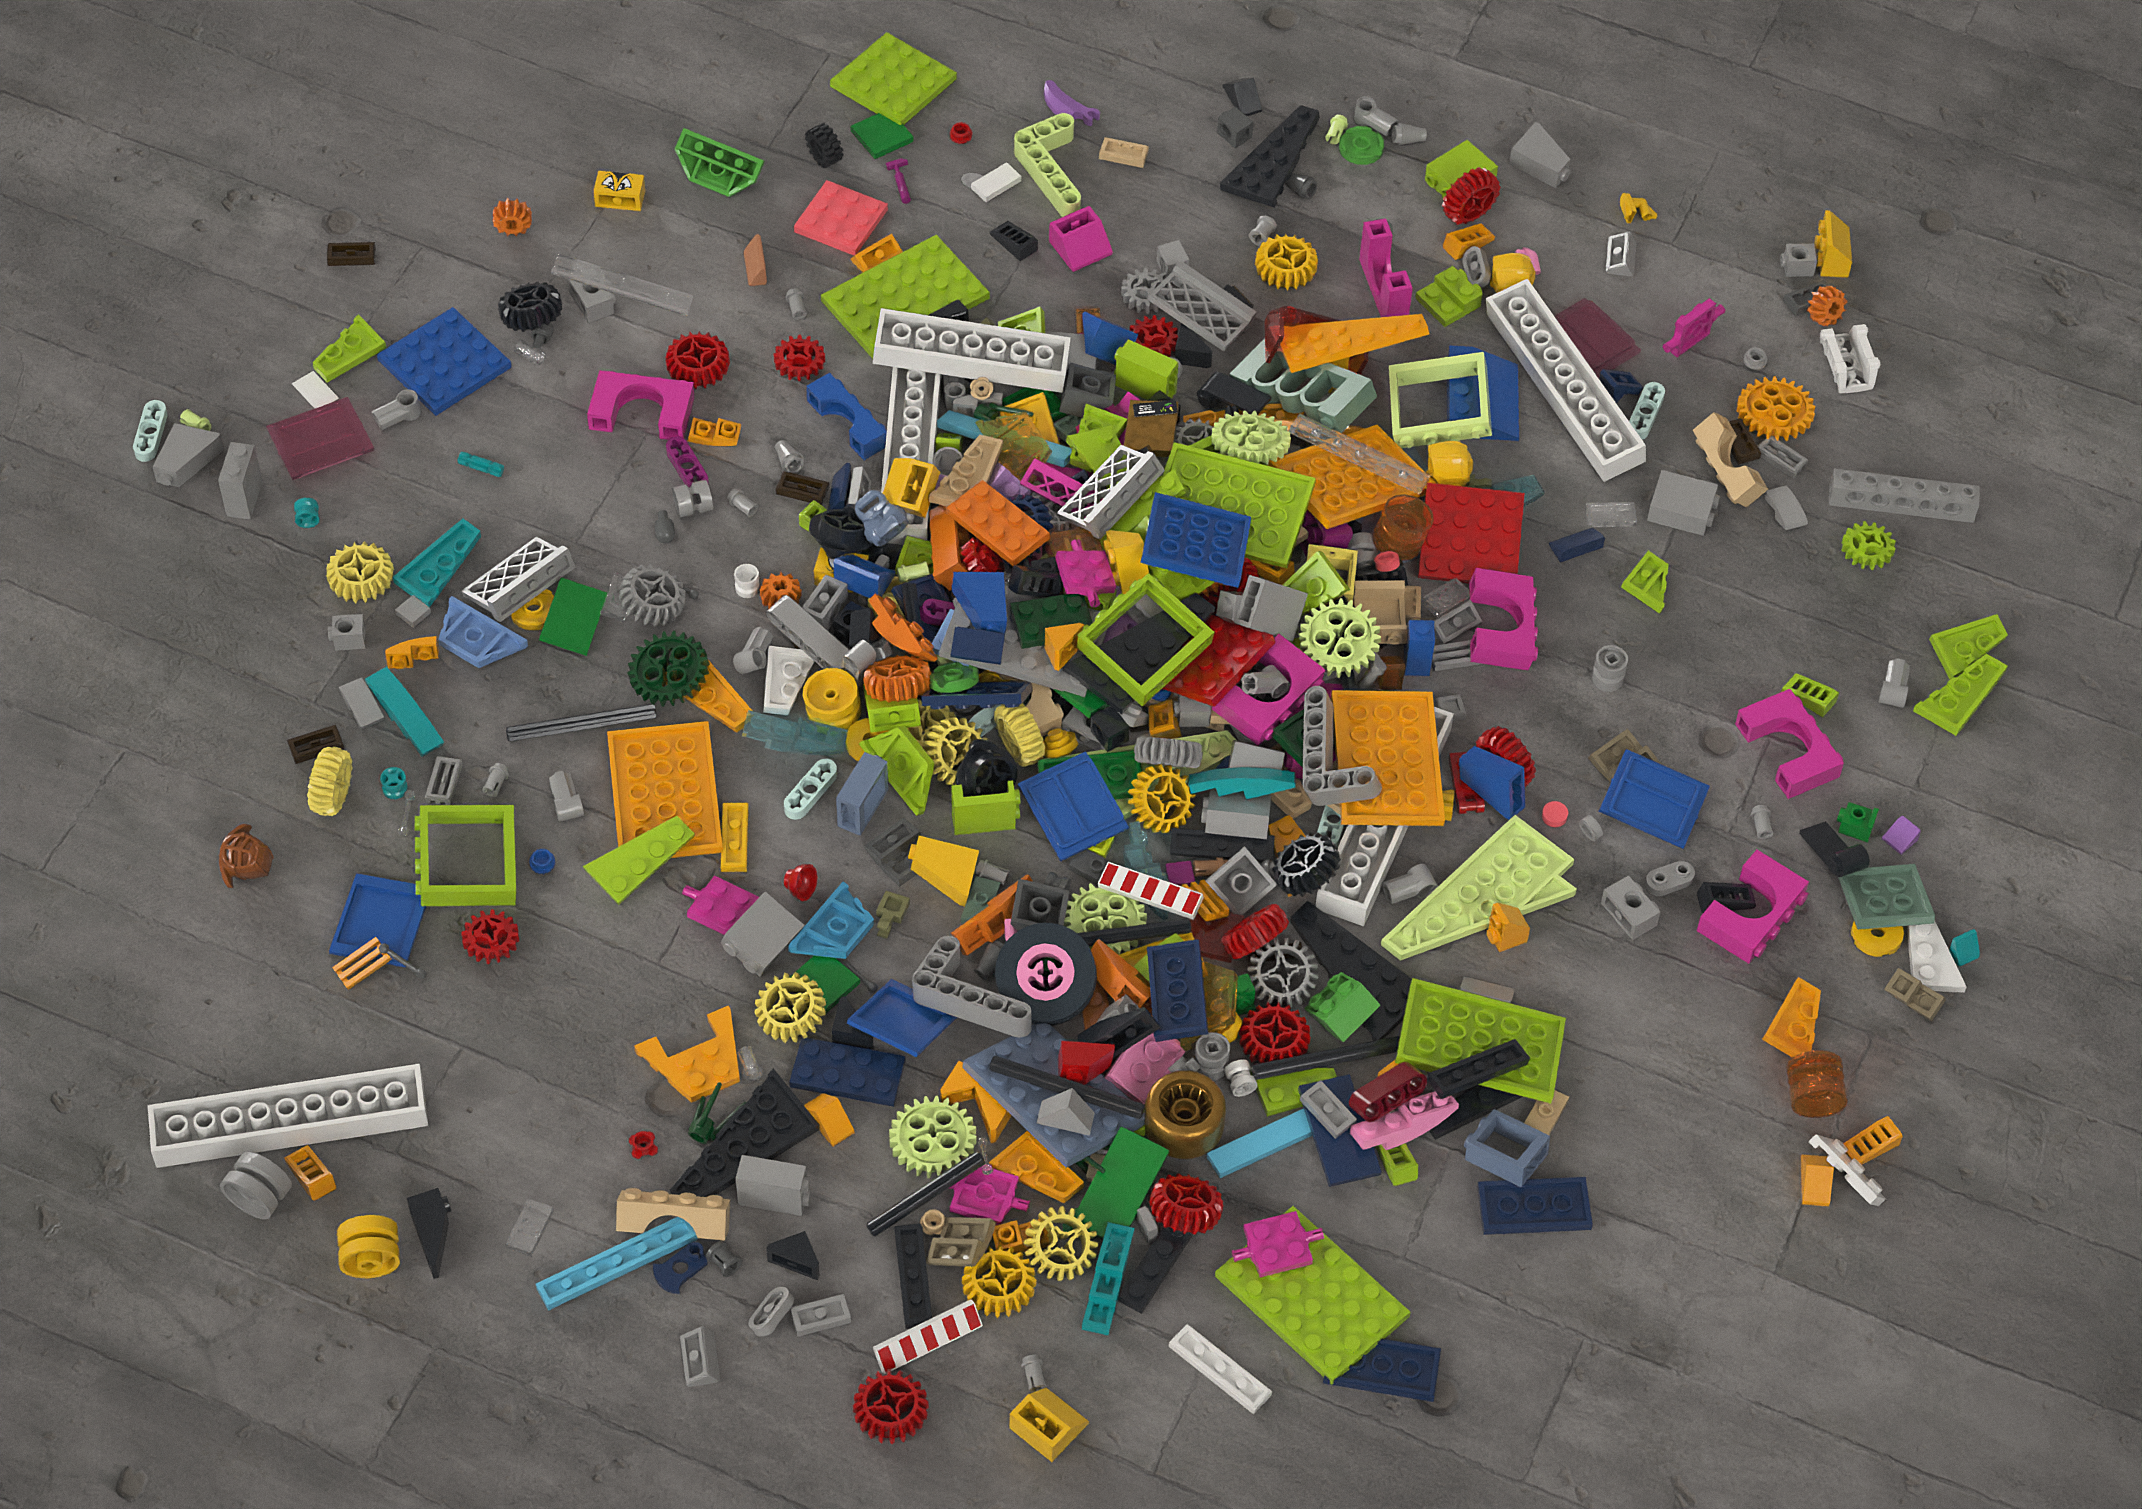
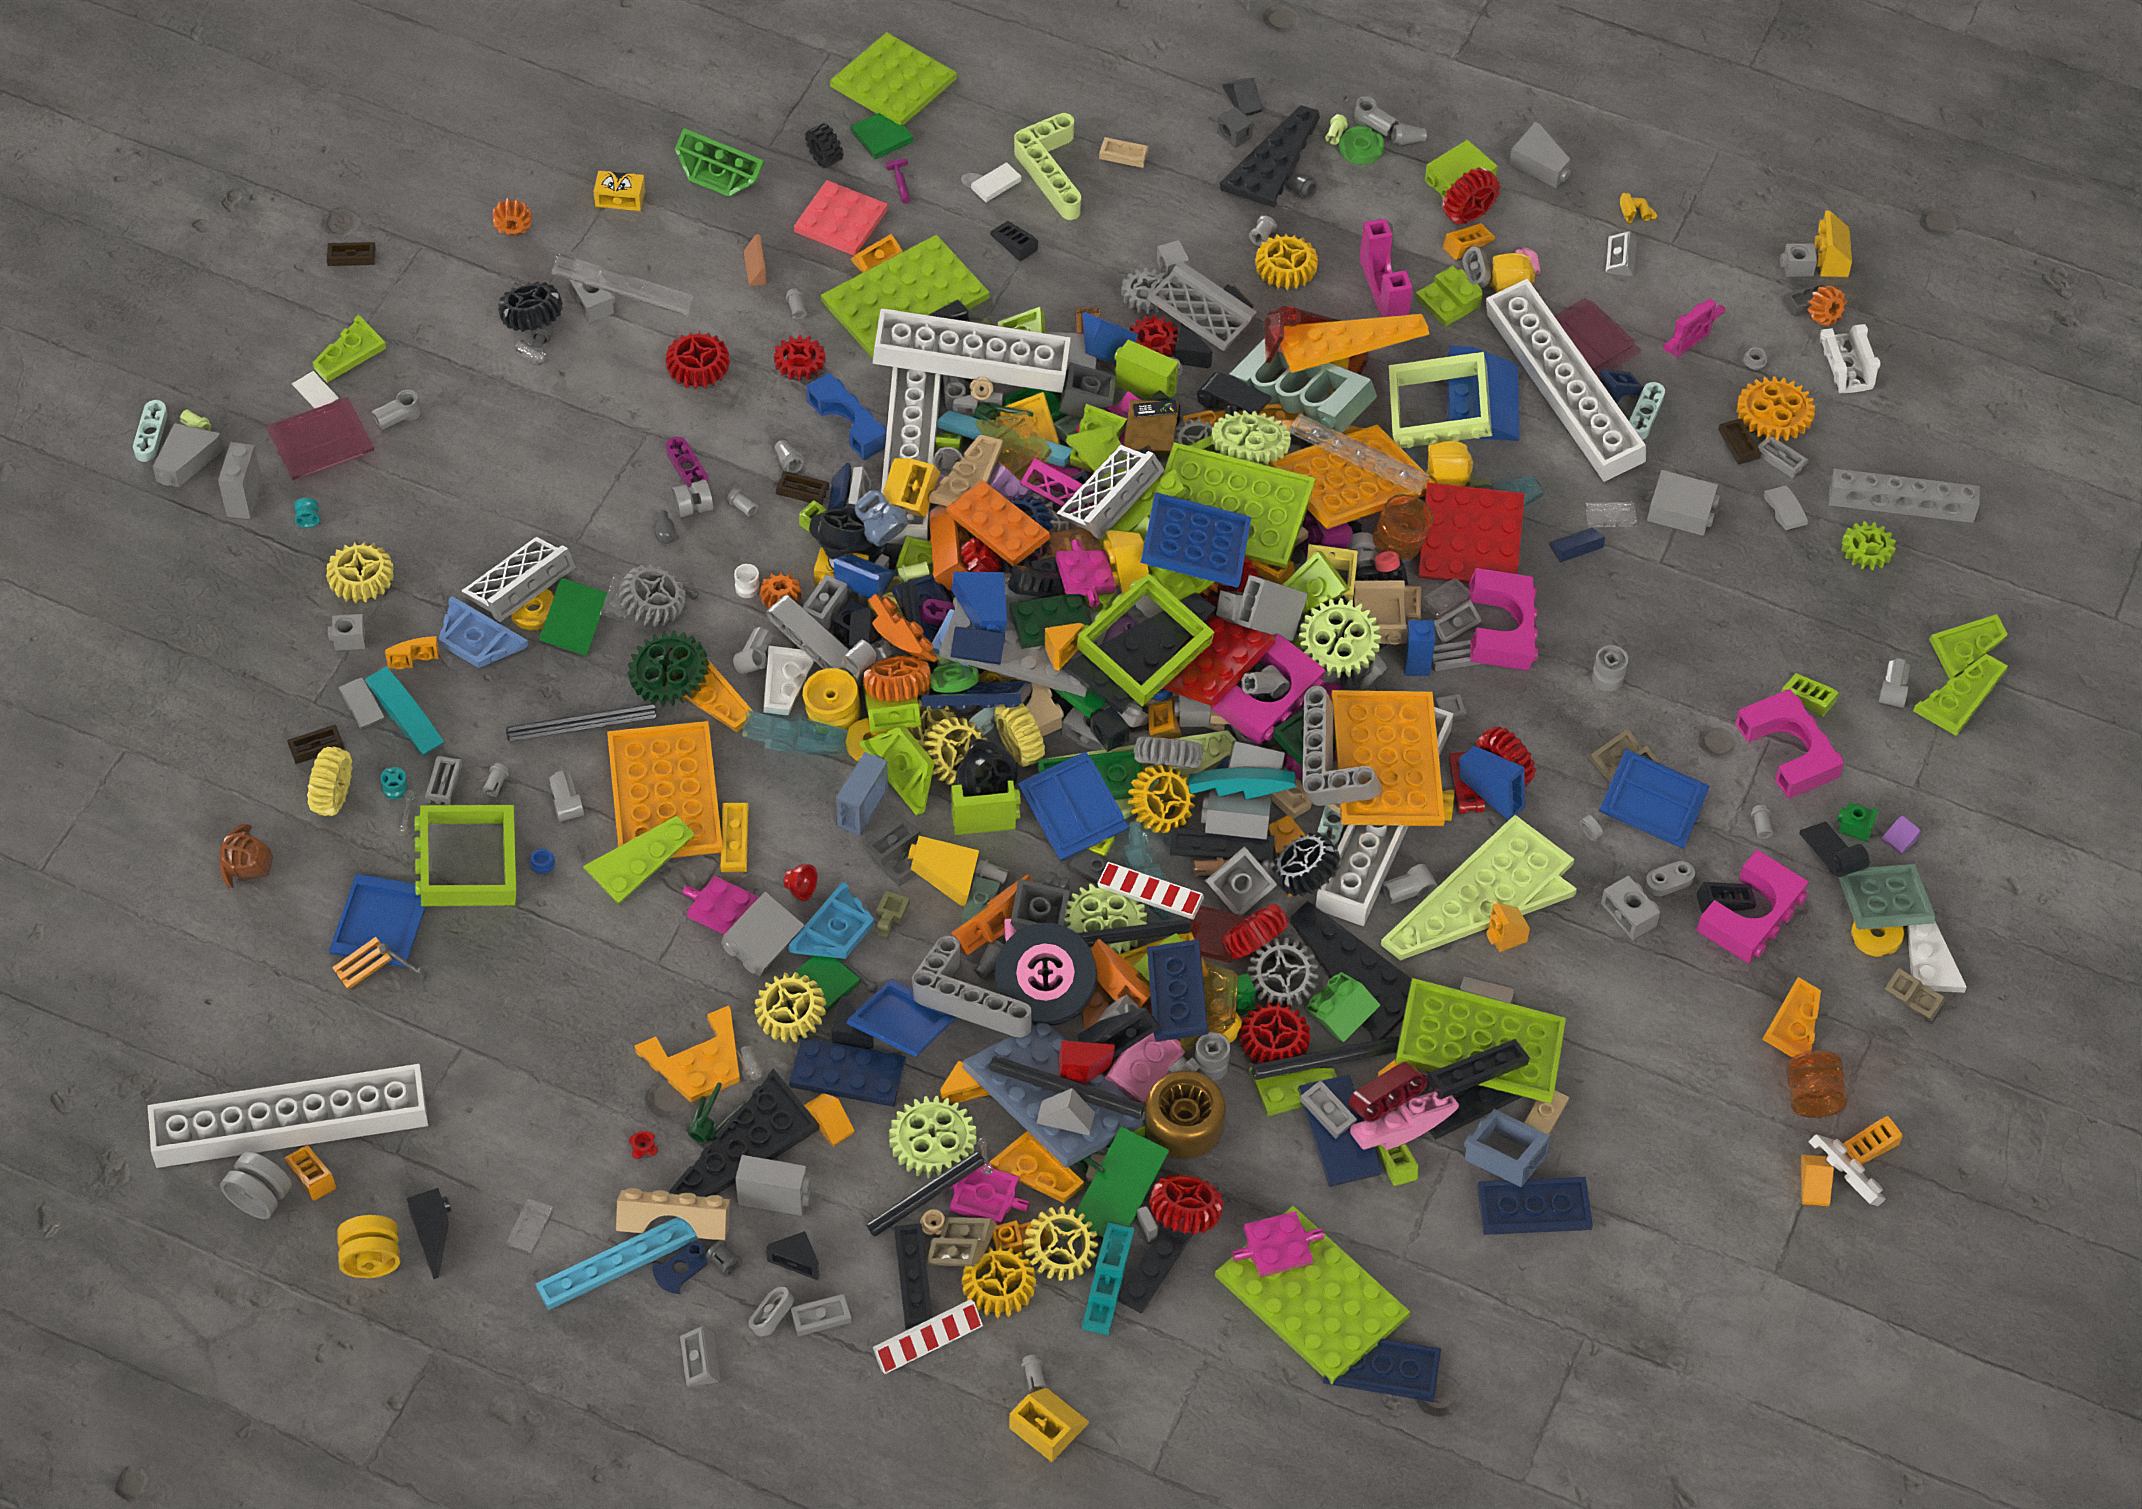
blue plate [377,307,512,416] -> none
teal wing [393,518,481,607] -> none
light grey tile [395,595,431,628] -> none
teal axle [457,452,505,477] -> none
red gear [461,909,520,964] -> none
dark pink arch [587,370,695,440] -> none
light orange slope [687,417,742,446] -> none
light aqua beam [784,759,837,820] -> none
red gear [853,1369,929,1445] -> none
red plate [950,122,972,144] -> none
light orange slope [975,1084,1012,1143] -> none
yellow plate [1043,728,1078,758] -> none
medium lavender piece [1044,80,1100,126] -> none
dark pink slope [1049,206,1113,272] -> none
magenta tile [1165,861,1195,887] -> none
white tile [1169,1324,1272,1414] -> none
light orange tile [1182,880,1230,921] -> none
medium azure tile [1207,1108,1312,1178] -> none
white wheel [1224,1059,1258,1097] -> none
clear orange slope [1376,656,1405,690] -> none
coral tile [1542,801,1568,827] -> none
lime wing [1621,550,1669,614] -> none
tan arch [1693,412,1768,507] -> none
teal slope [1949,929,1980,966] -> none

